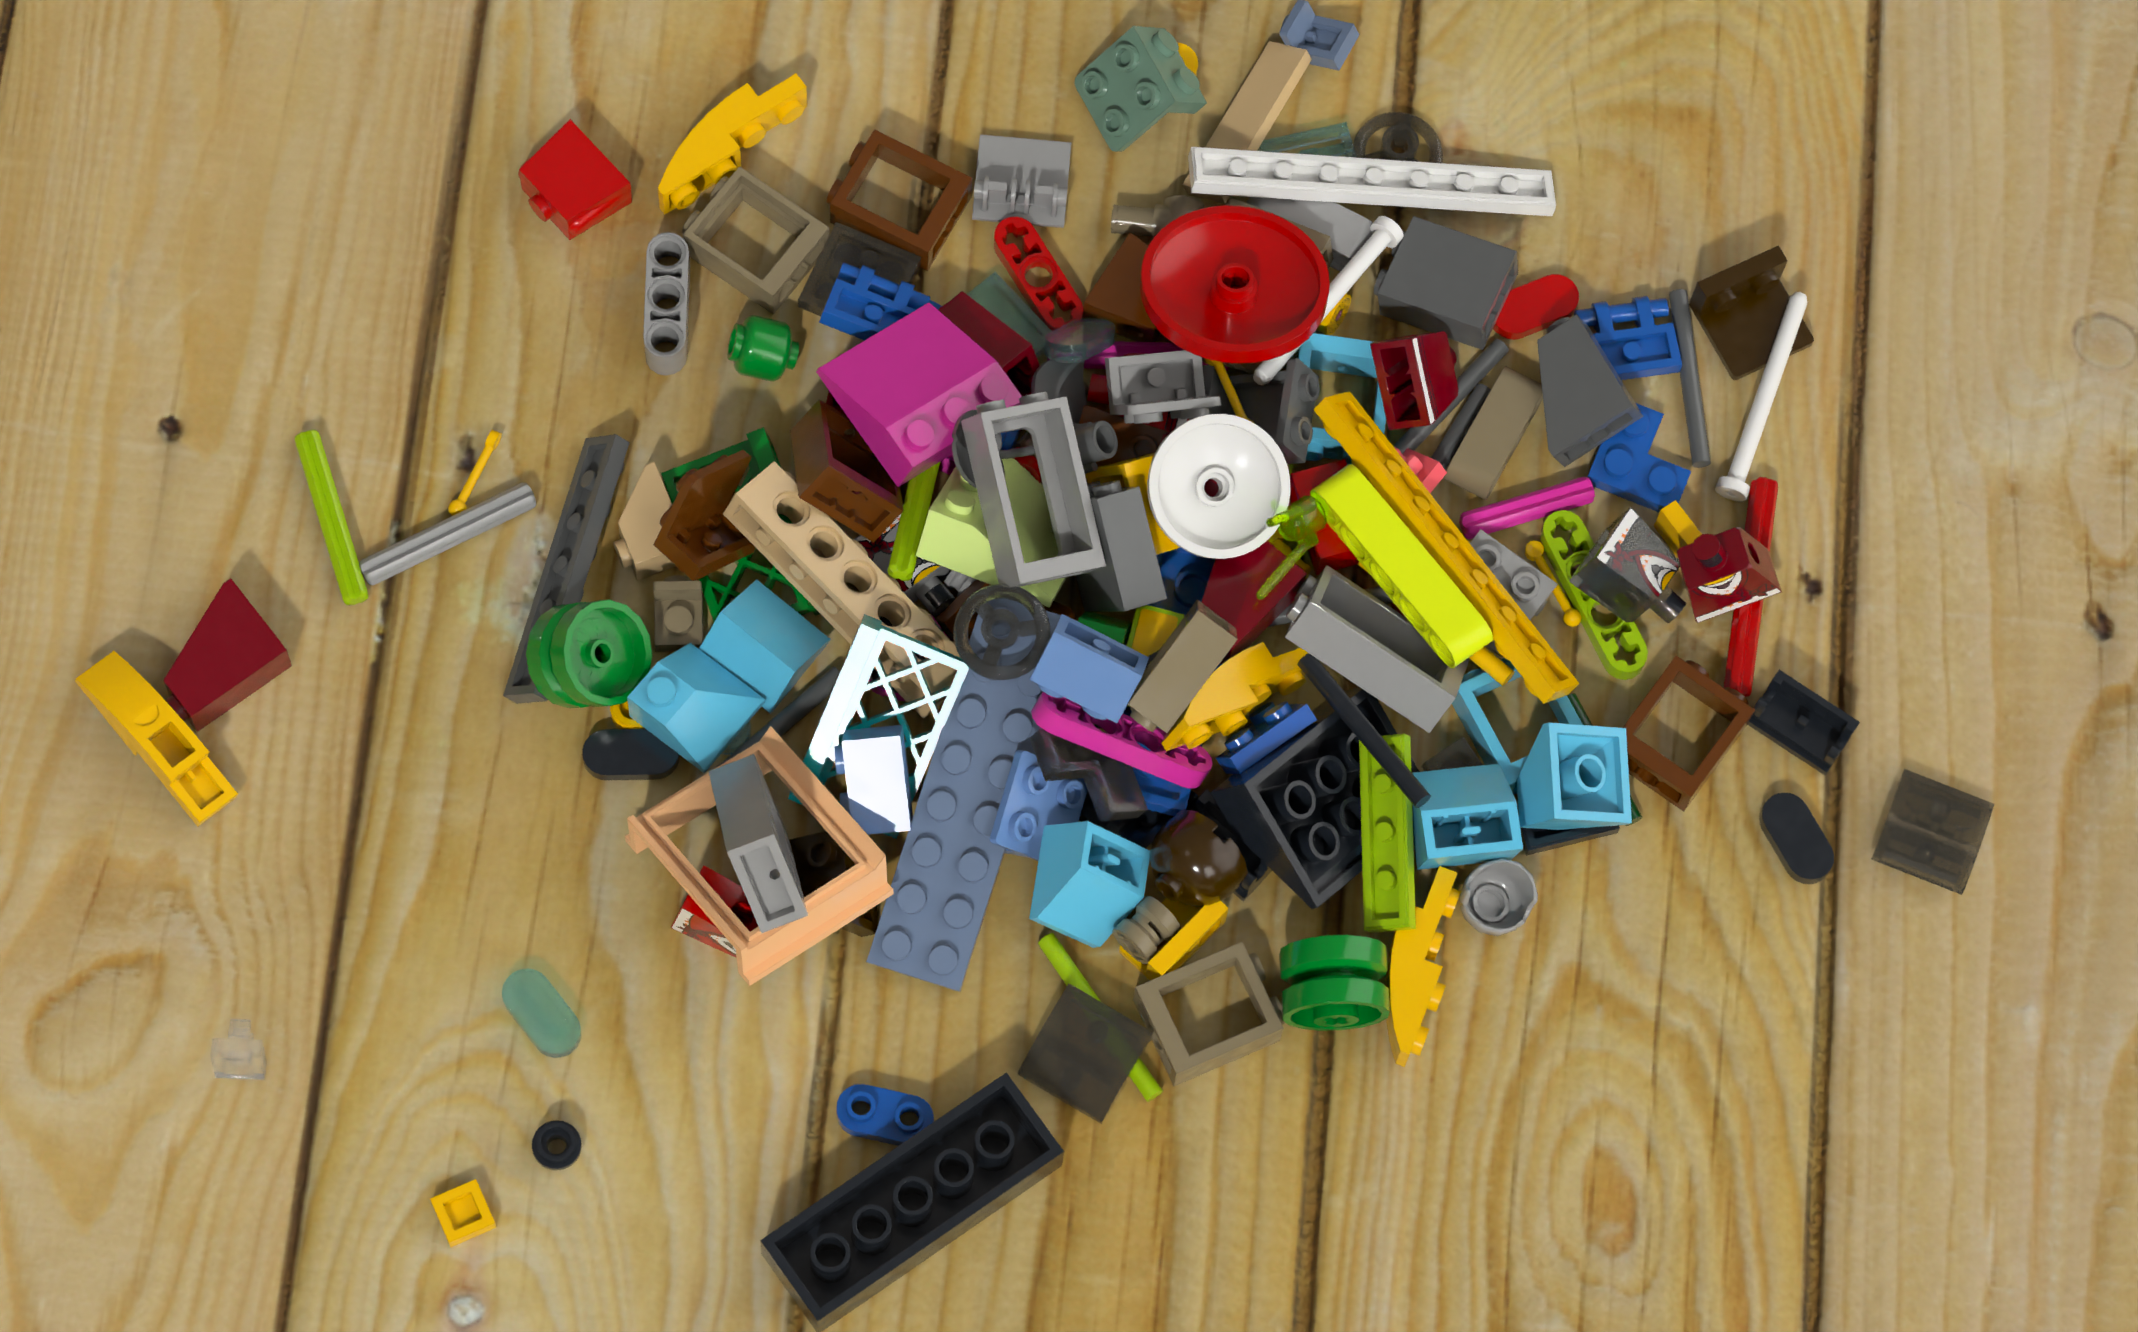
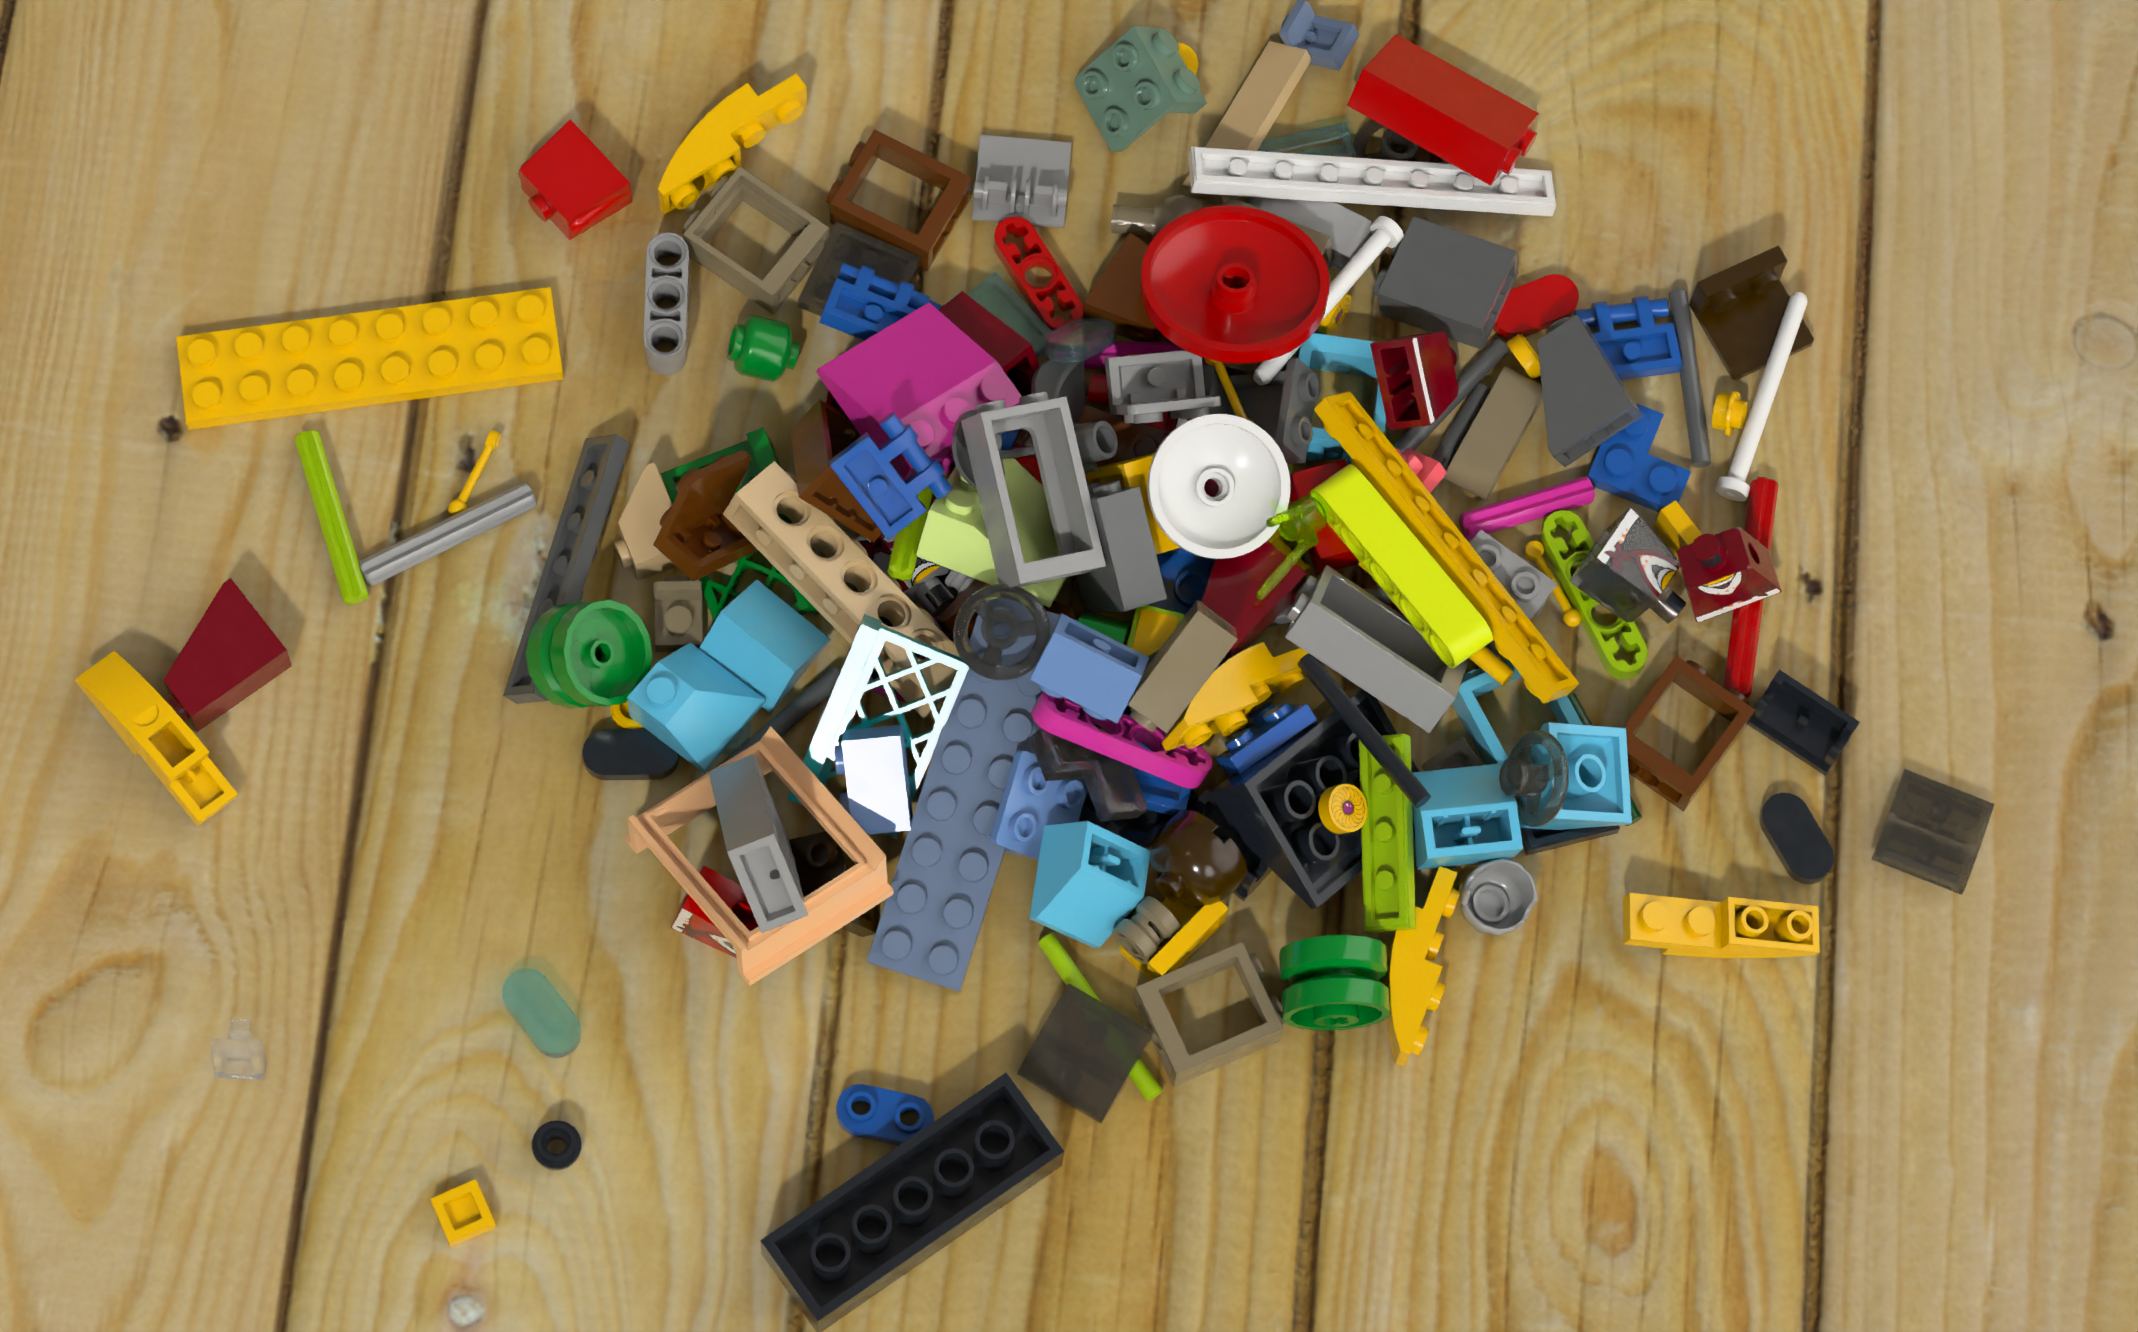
none -> yellow plate [176,287,564,430]
none -> blue plate [828,412,953,540]
none -> yellow tile [1318,784,1368,834]
none -> red brick [1347,34,1539,186]
none -> clear smoke piece [1499,730,1569,827]
none -> yellow tile [1506,334,1541,380]
none -> yellow slope [1623,893,1820,958]
none -> yellow plate [1712,391,1748,437]

